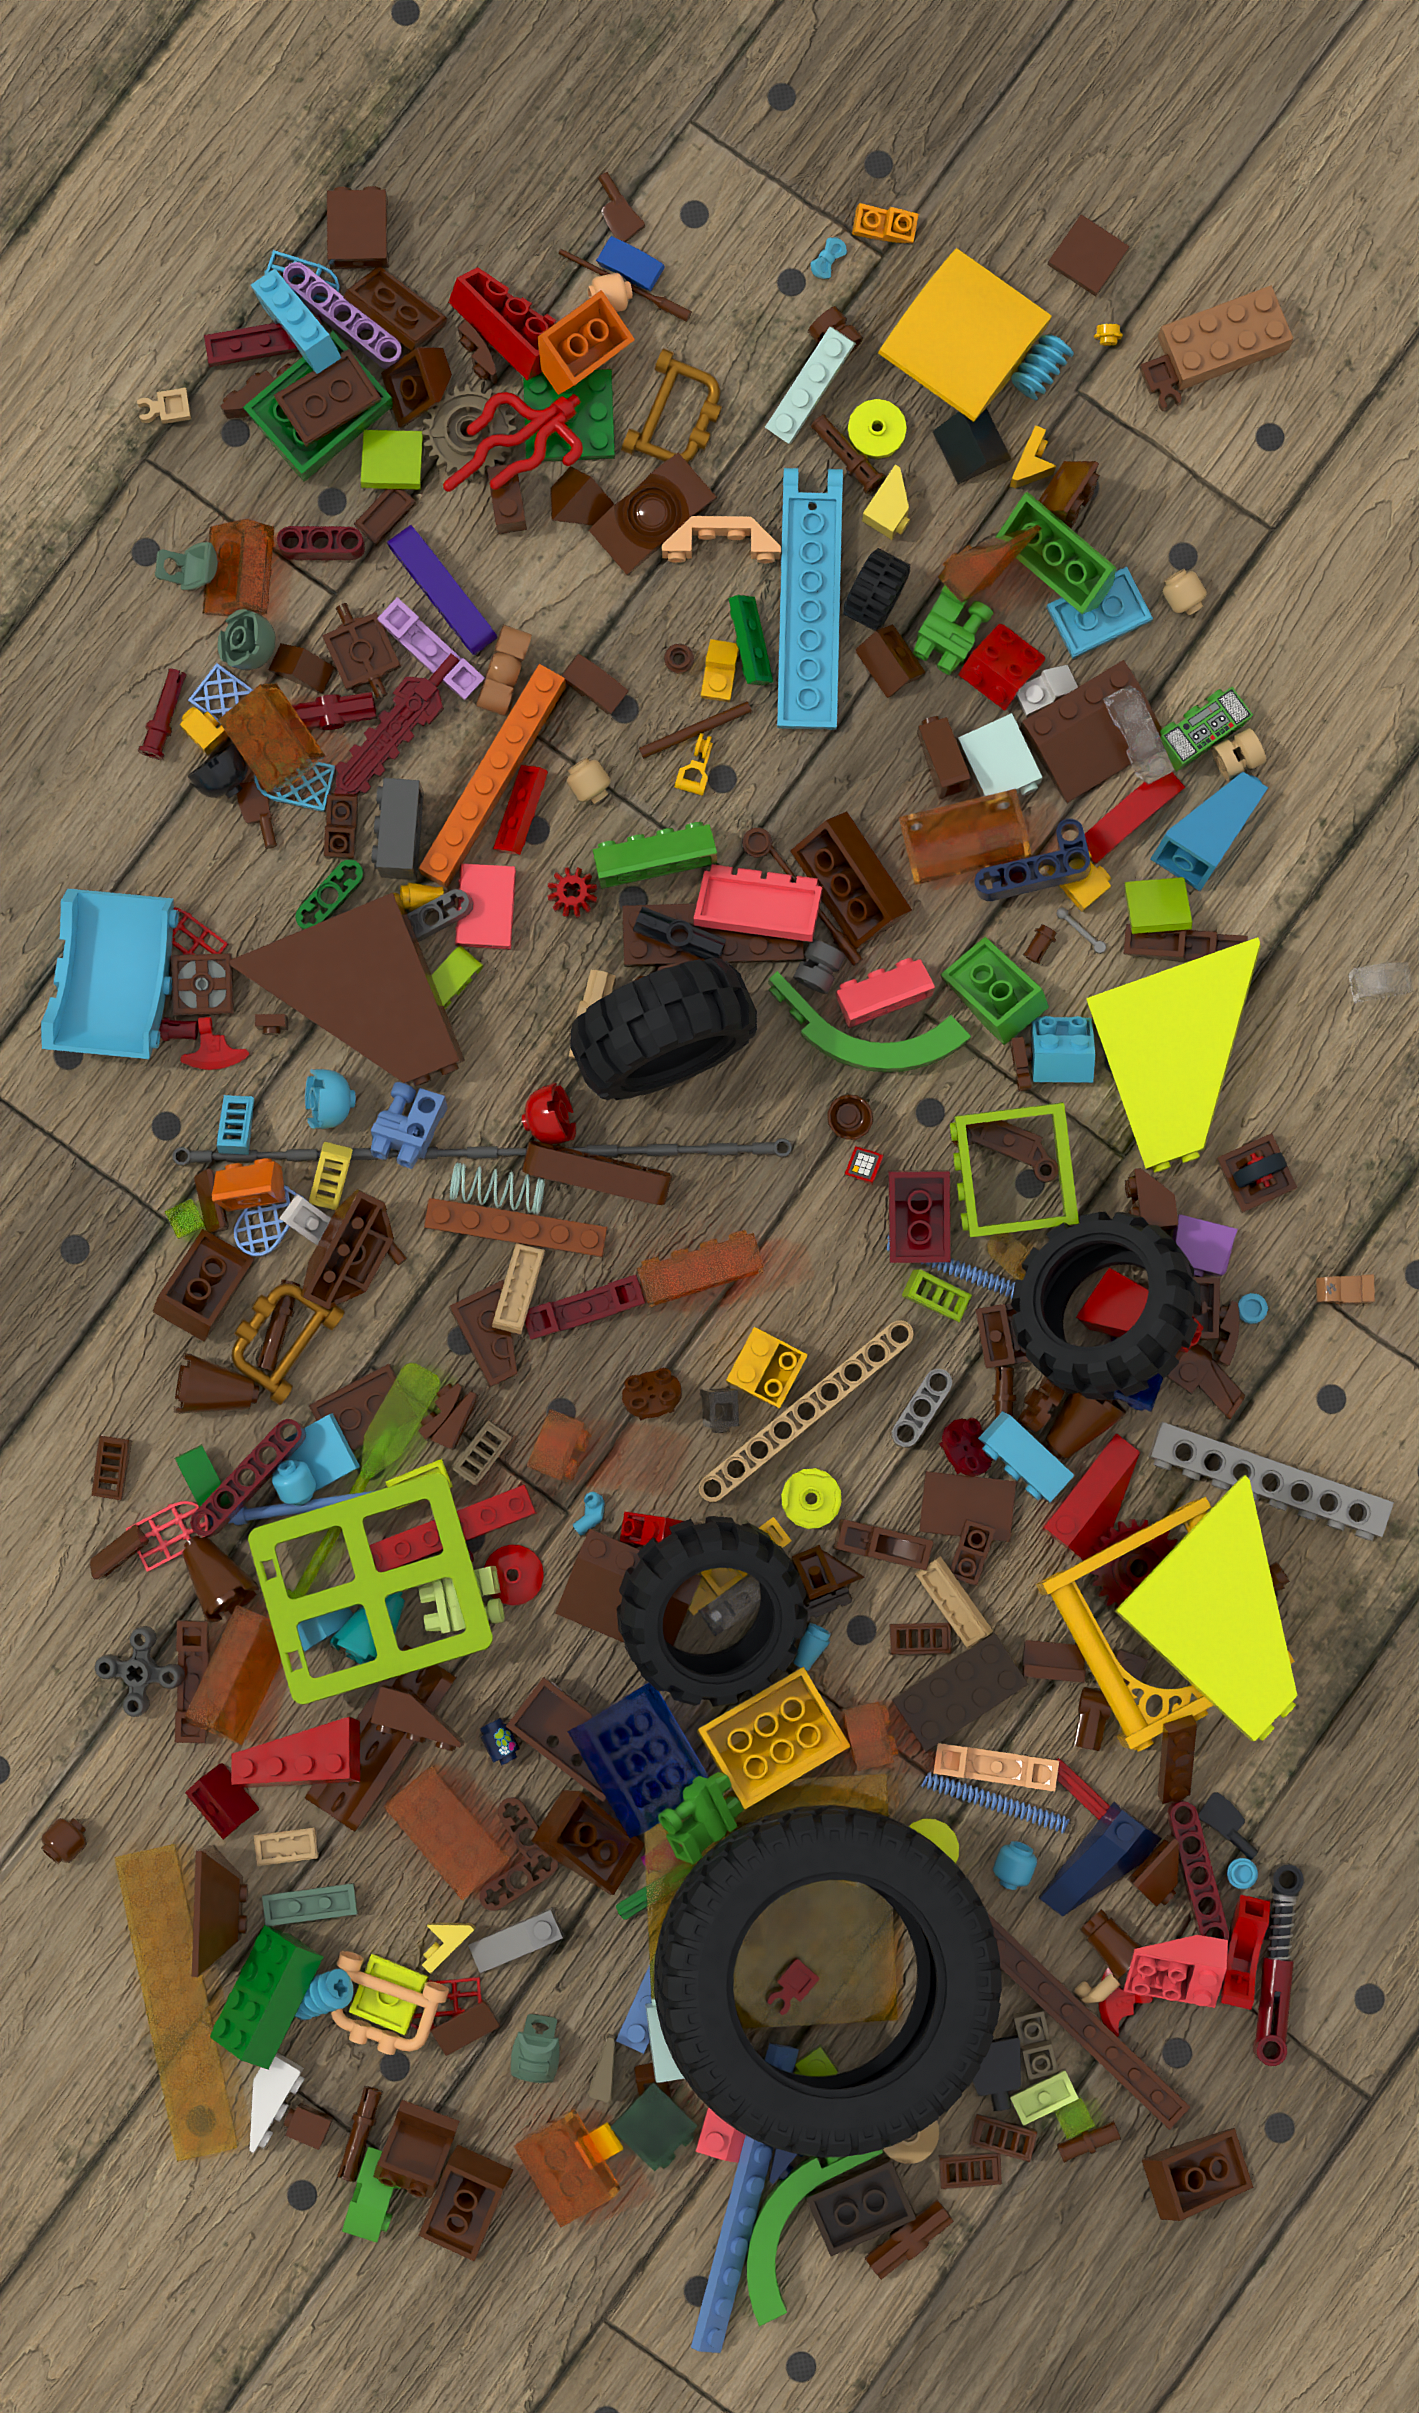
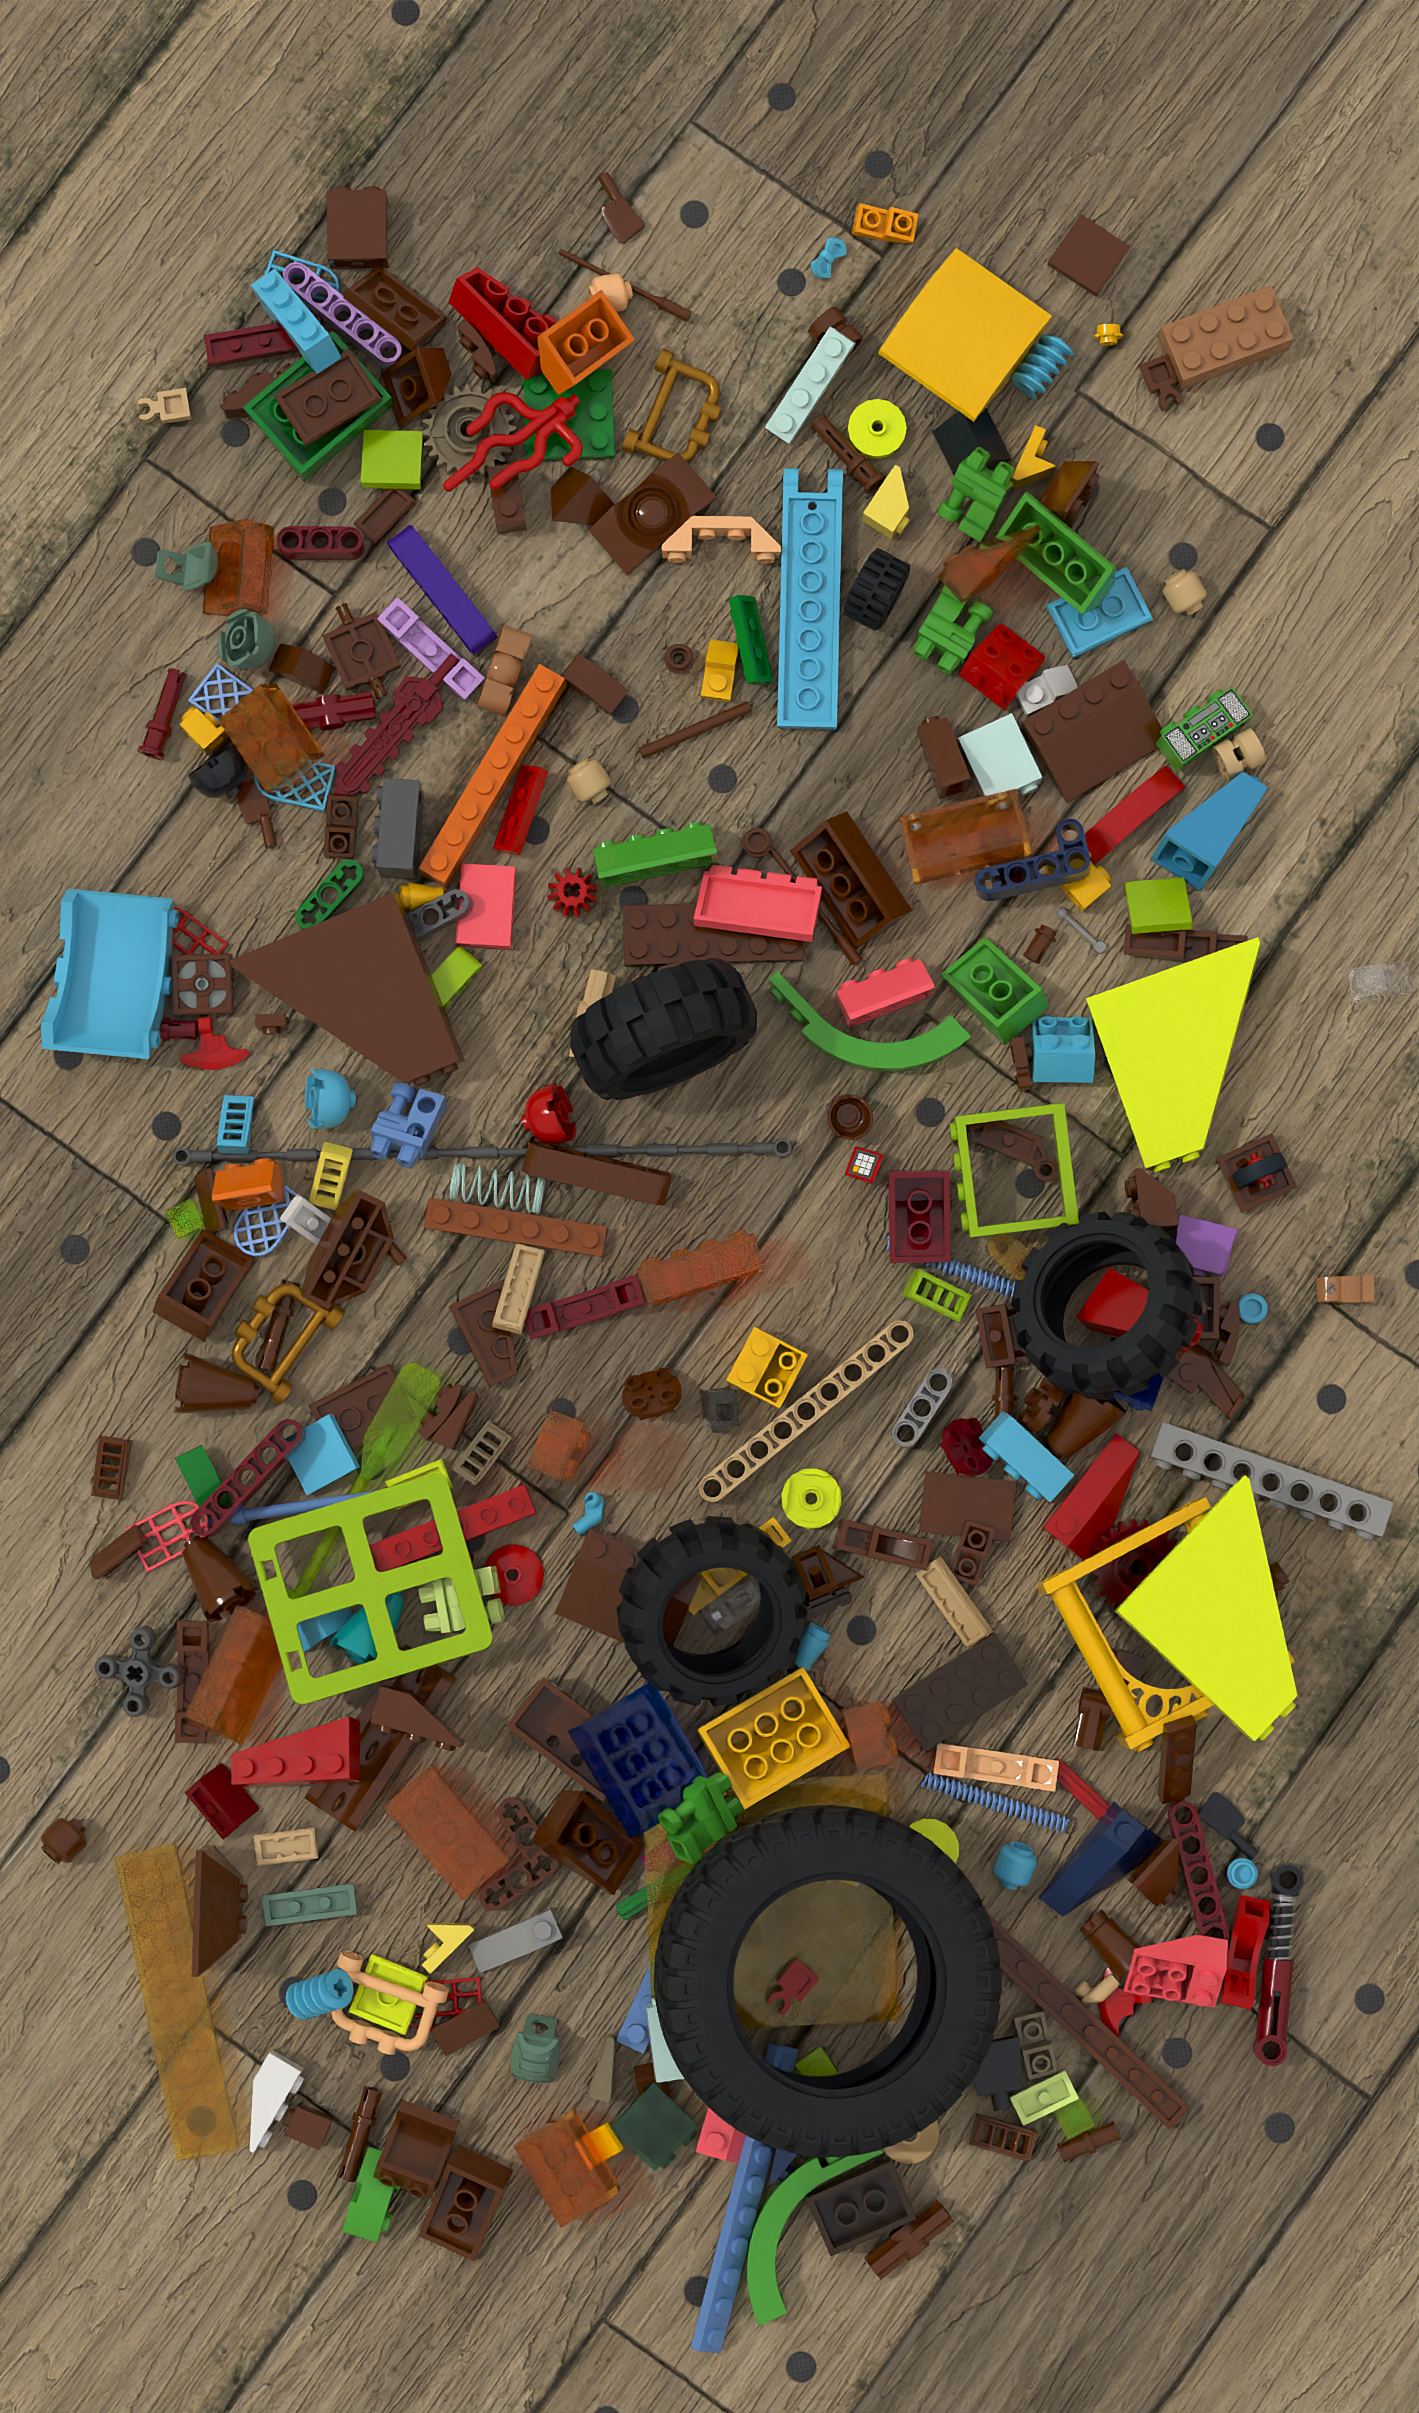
green brick [210,1925,323,2070] -> none
medium azure head [272,1460,317,1506] -> none
dark blue brick [480,1718,520,1766] -> none
blue slope [596,236,665,292] -> none
red slope [620,1511,683,1546] -> none
black piece [633,906,726,960] -> none
yellow piece [674,733,713,796] -> none
dark grey wheel [793,939,846,994] -> none
reddish brown panel [855,624,926,698] -> none
reddish brown slope [889,1623,951,1655] -> none
reddish brown slope [938,2152,1002,2189] -> none
reddish brown panel [1022,1640,1086,1683] -> none
clear arch [1103,685,1174,784] -> none
reddish brown slope [1142,2128,1254,2221] -> none
none -> bright green hips [937,447,1015,542]

